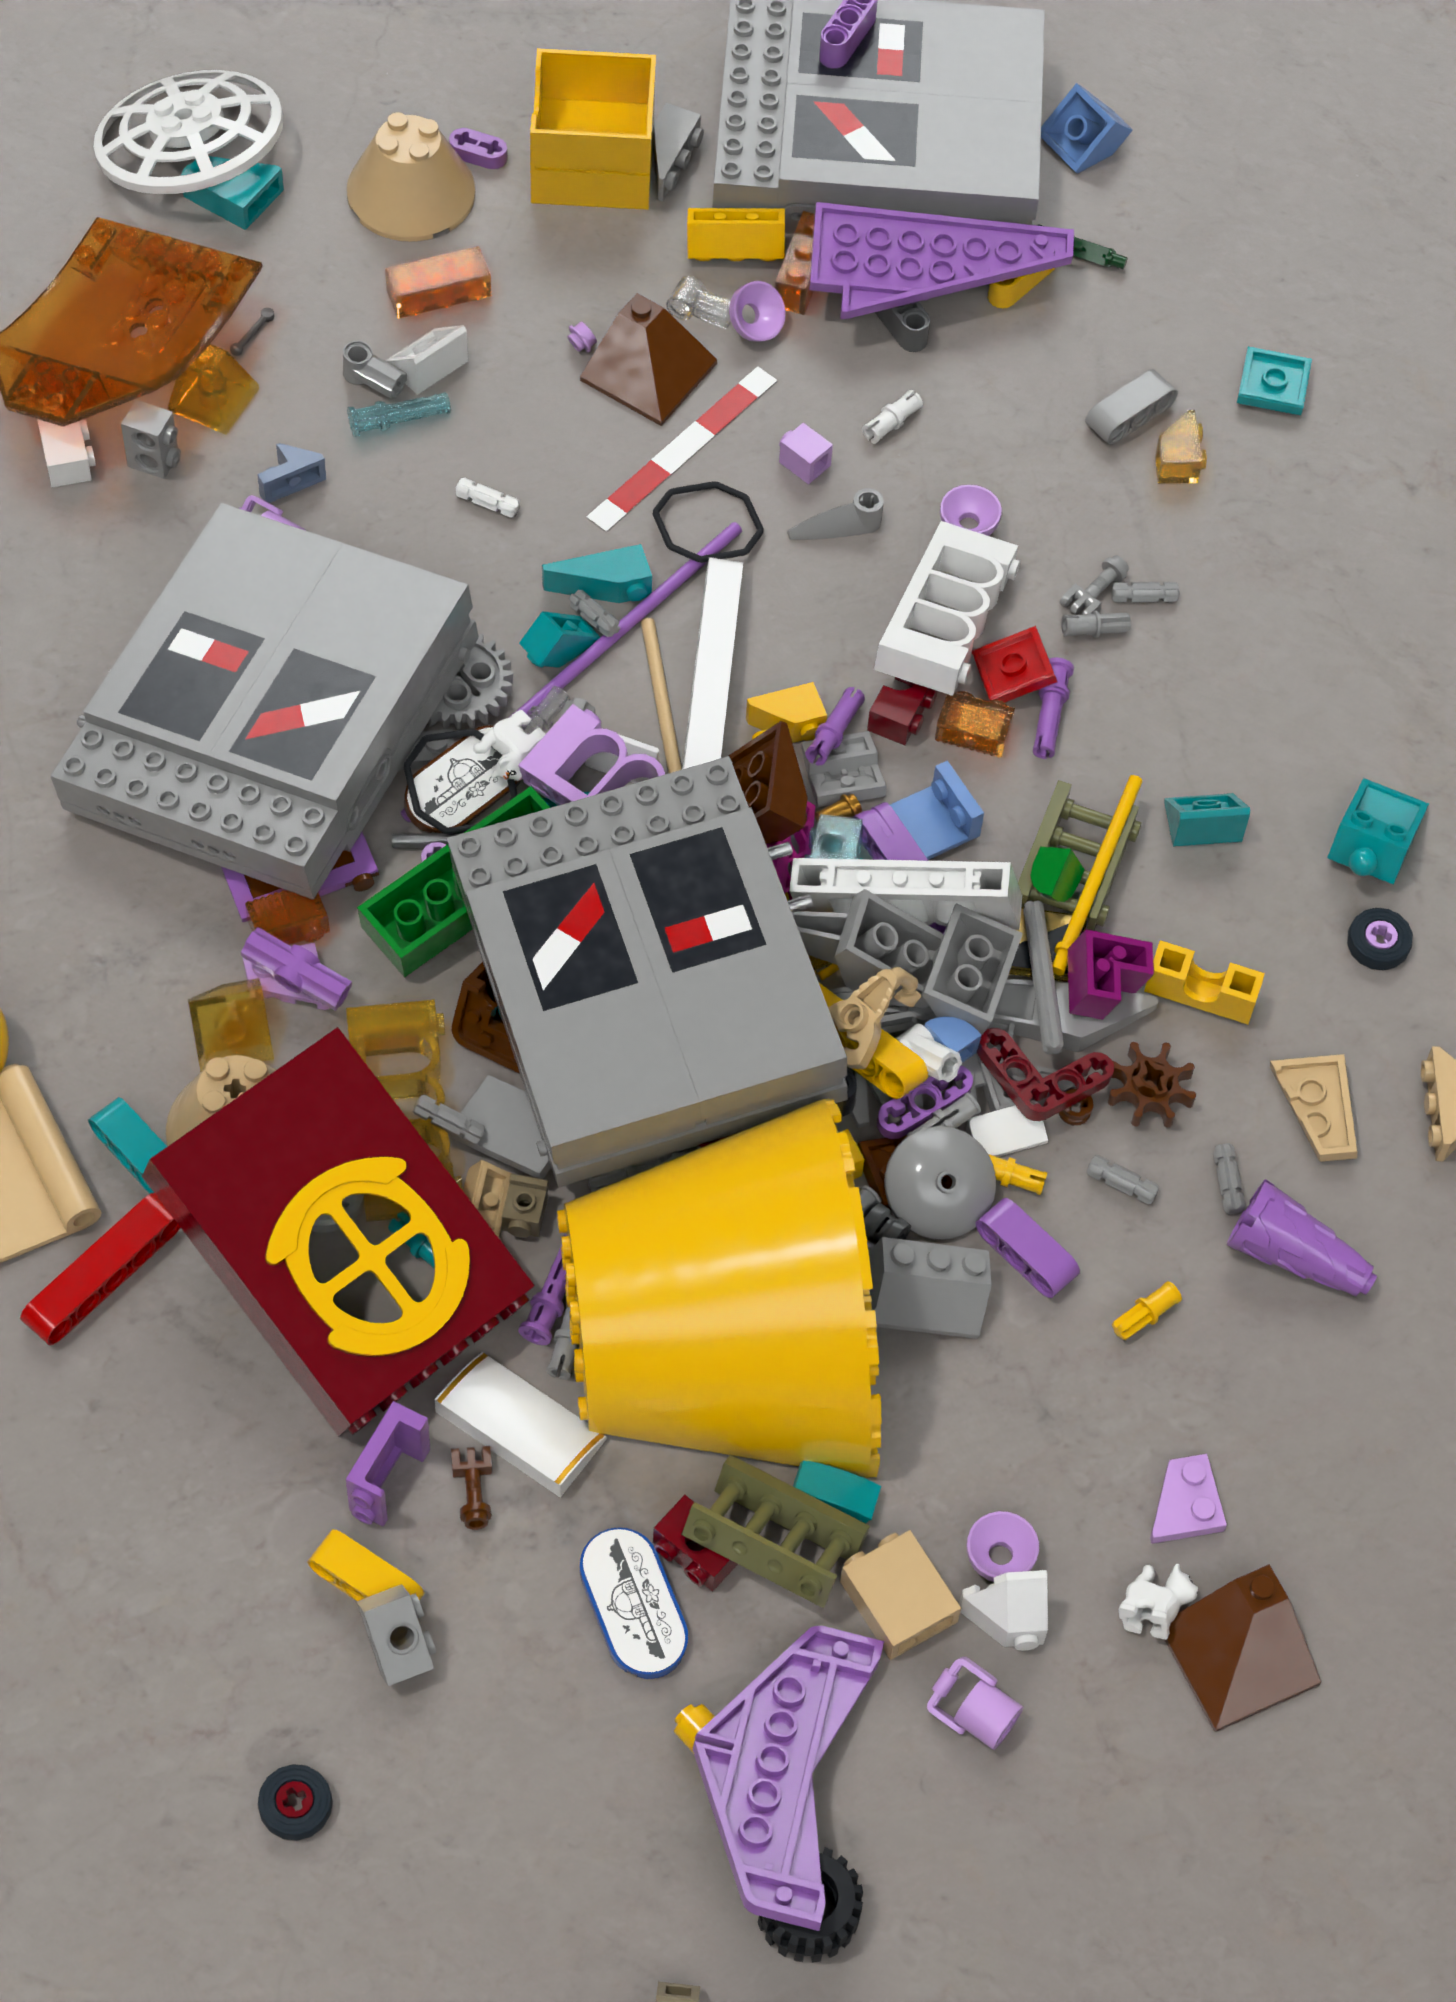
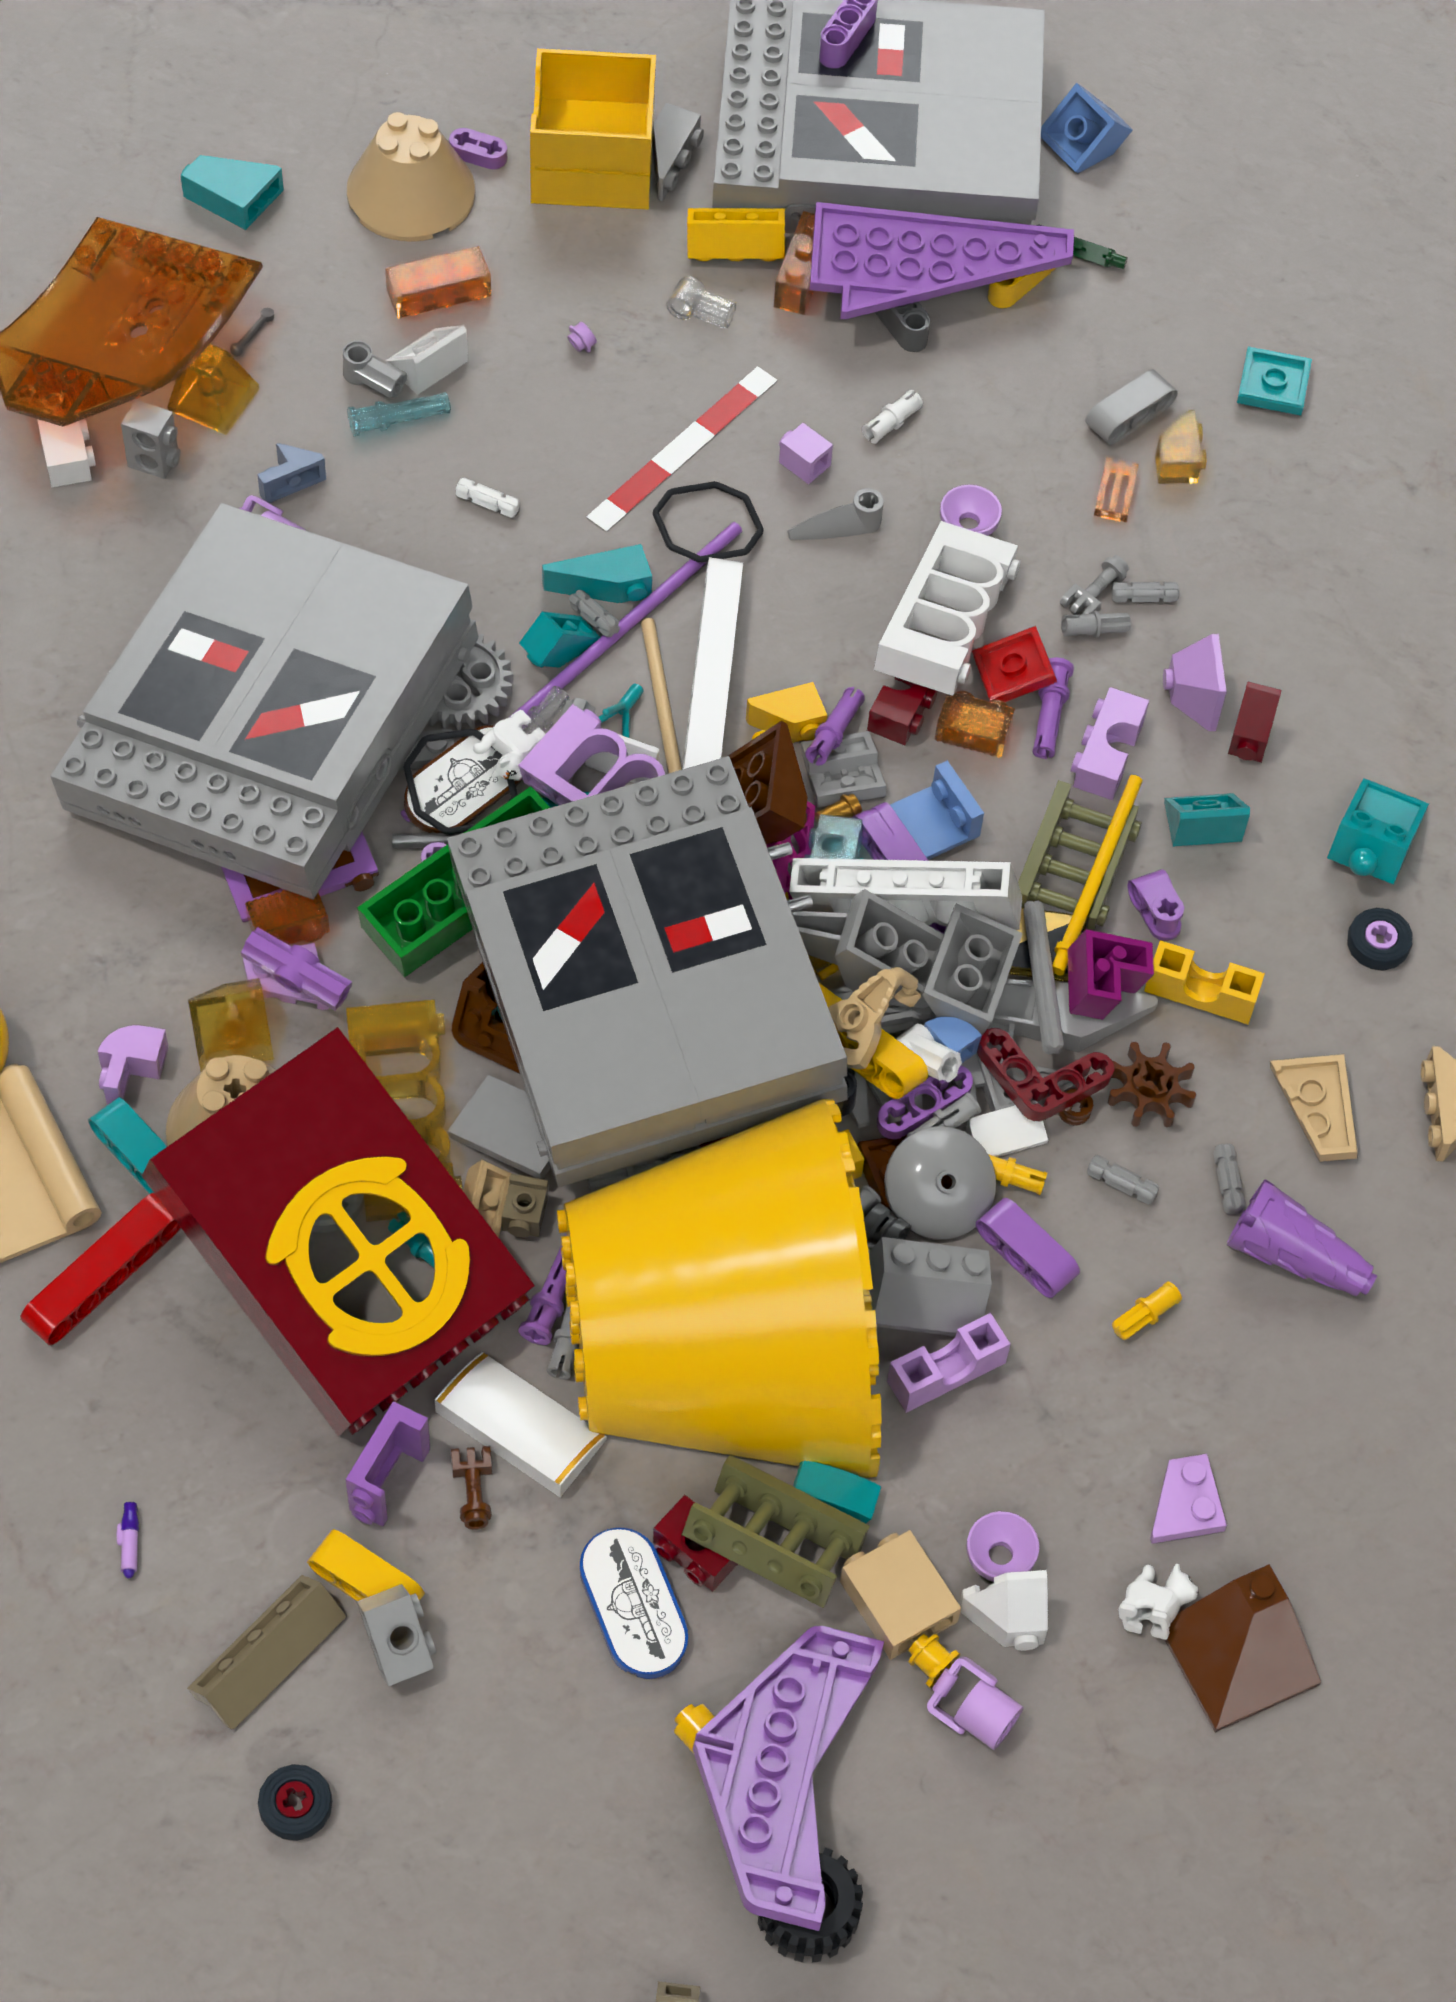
white dish [93,70,284,194] -> none
light grey axle [413,1095,485,1145] -> none
reddish brown slope [580,293,717,426] -> none
lavender piece [729,281,785,342] -> none
green brick [1030,846,1085,902] -> none
none -> lavender brick [98,1025,169,1104]
none -> piece [117,1502,139,1579]
none -> dark tan panel [187,1575,346,1729]
none -> teal plant [598,683,644,738]
none -> lavender arch [887,1313,1010,1413]
none -> yellow brick [908,1634,961,1688]
none -> lavender arch [1071,687,1149,800]
none -> clear orange tile [1094,457,1139,522]
none -> medium lavender piece [1127,869,1184,941]
none -> lavender slope [1163,634,1227,731]
none -> dark red slope [1228,681,1282,763]

